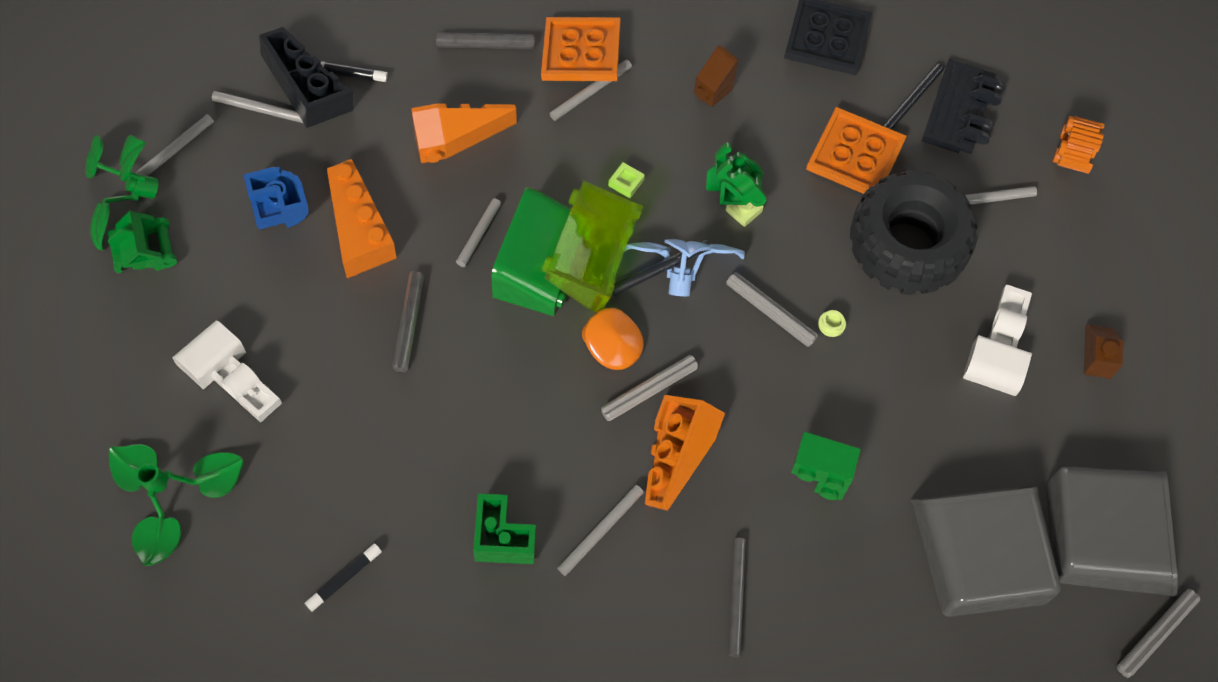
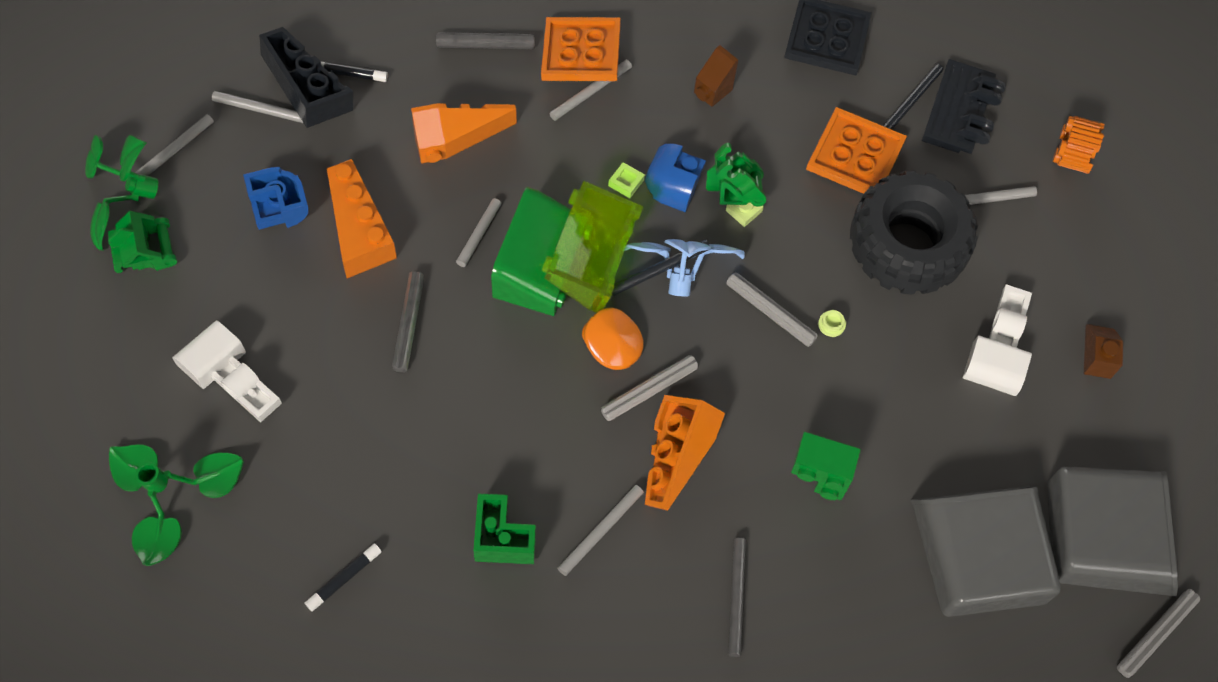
none -> blue brick [645,144,706,212]

